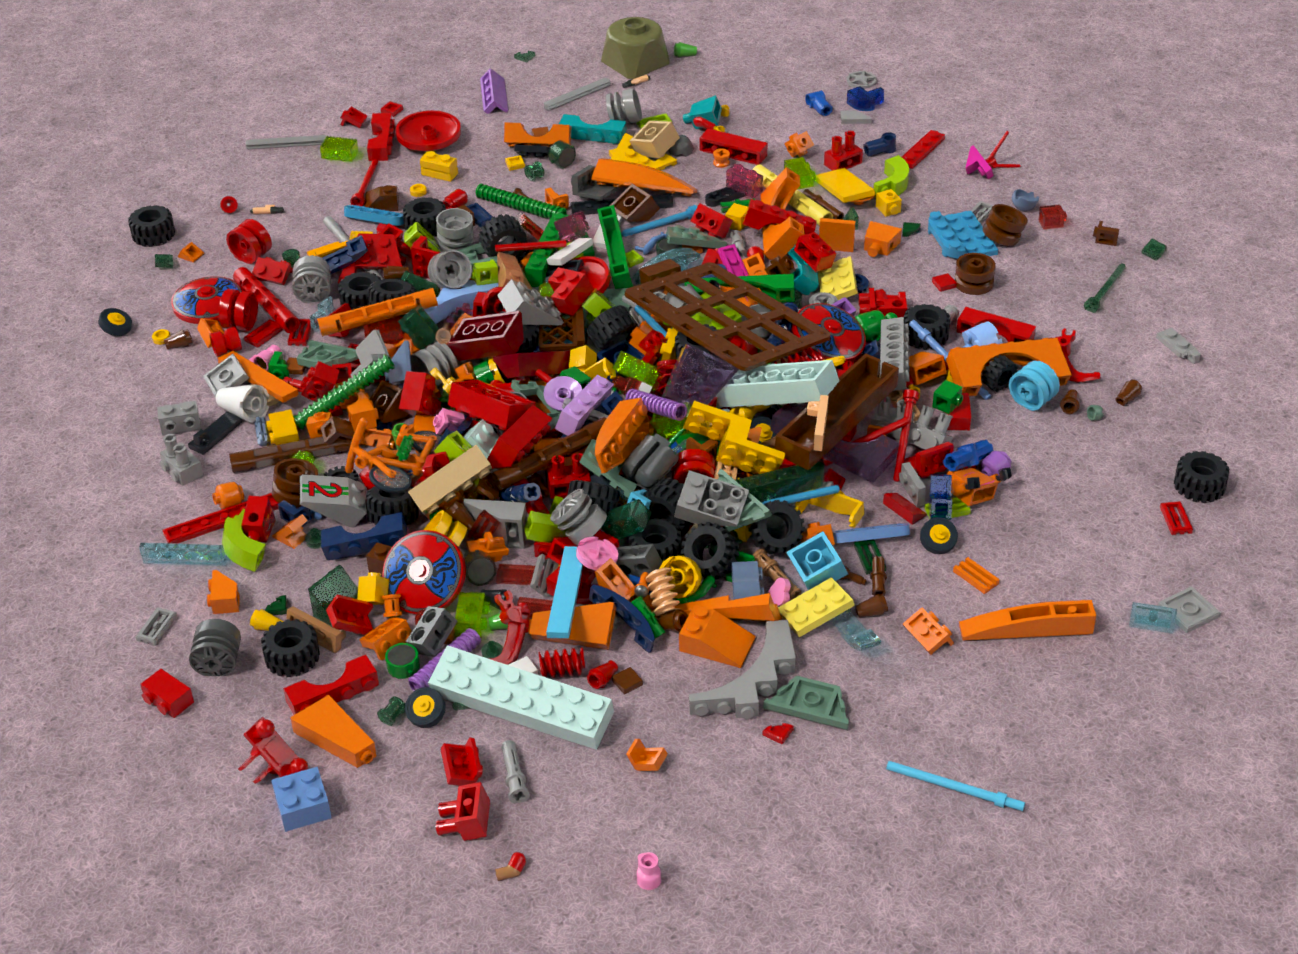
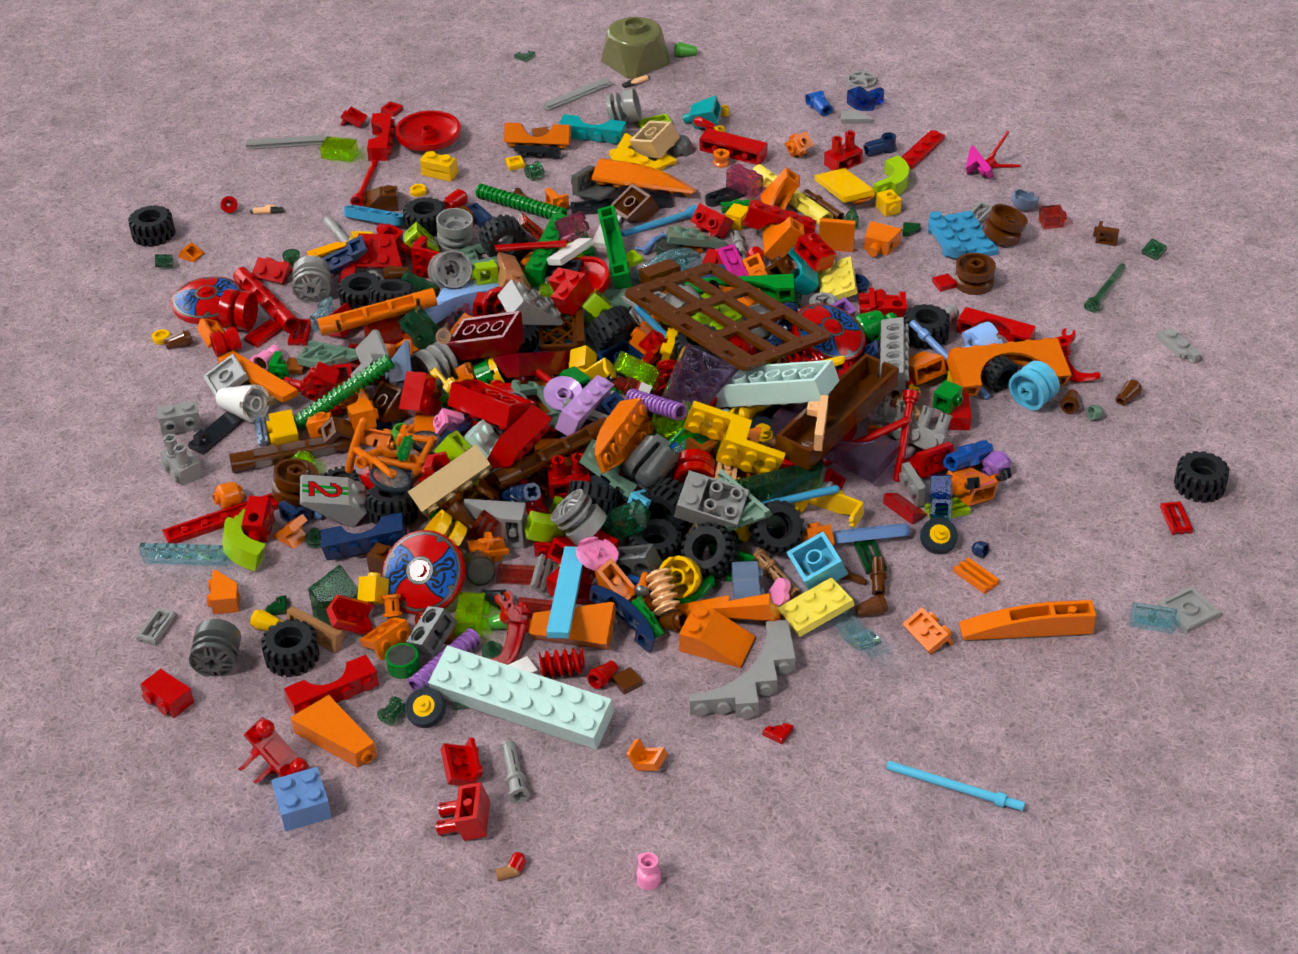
black wheel [98,308,132,336] -> none
red wheel [226,219,272,264] -> none
medium lavender panel [480,68,508,114] -> none
clear green piece [548,140,576,169] -> none
sand green wing [763,676,849,730] -> none
clear neon green brick [784,157,816,190] -> none
none -> dark blue hinge [971,541,989,559]

